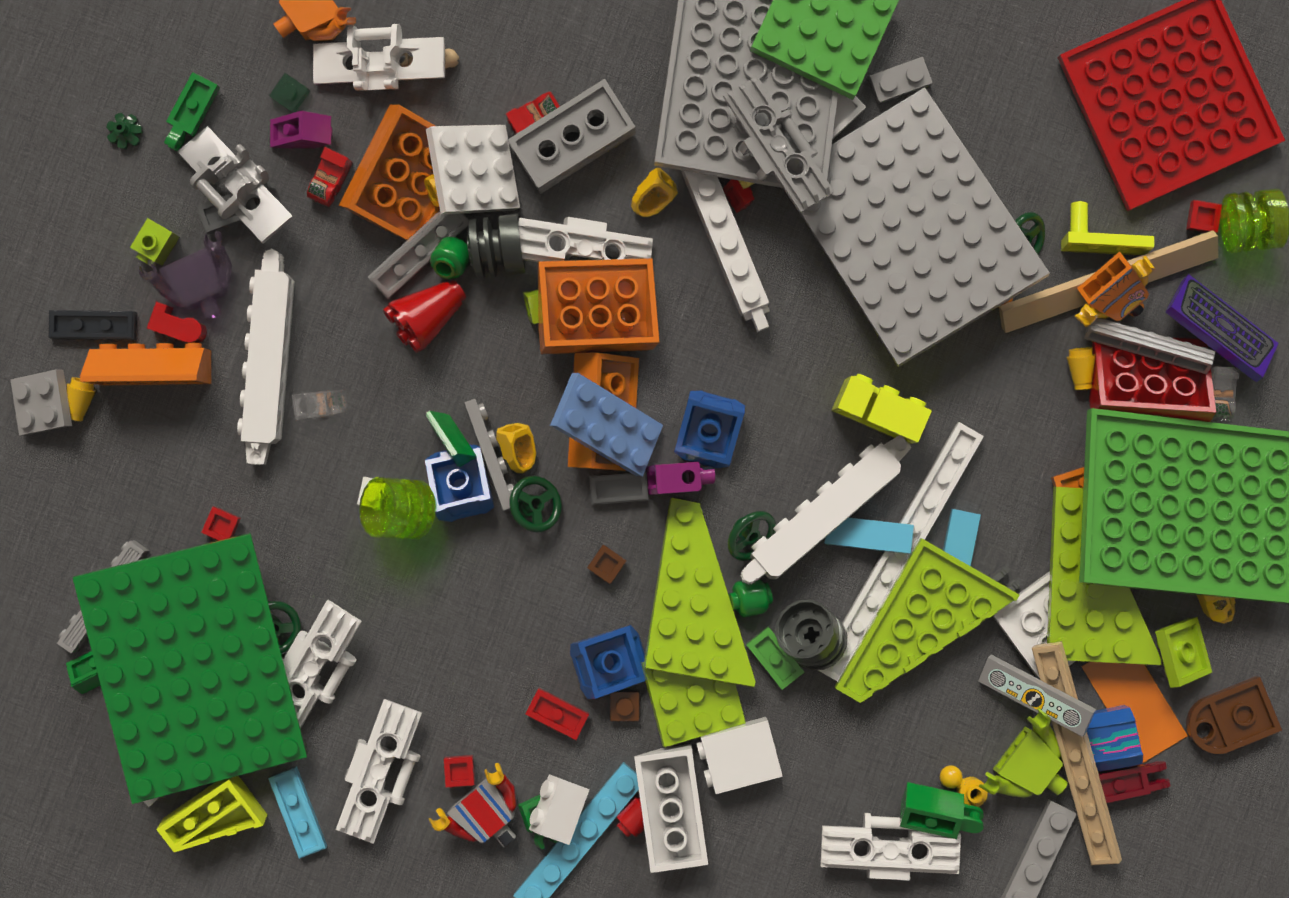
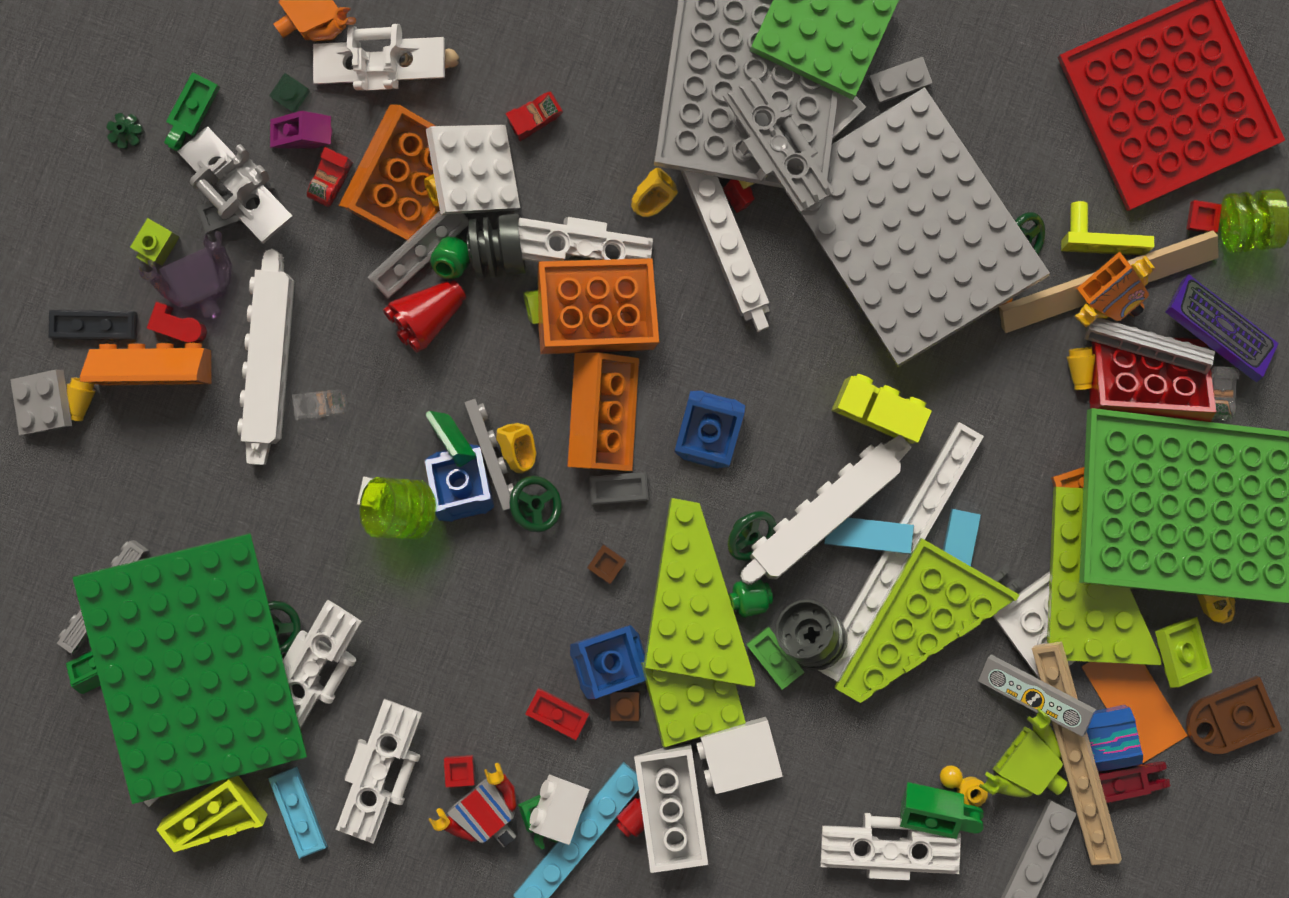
red plate [201,506,241,540] -> none
light grey brick [508,79,636,194] -> none
medium blue plate [550,373,663,476] -> none
magenta torso [646,462,715,495] -> none

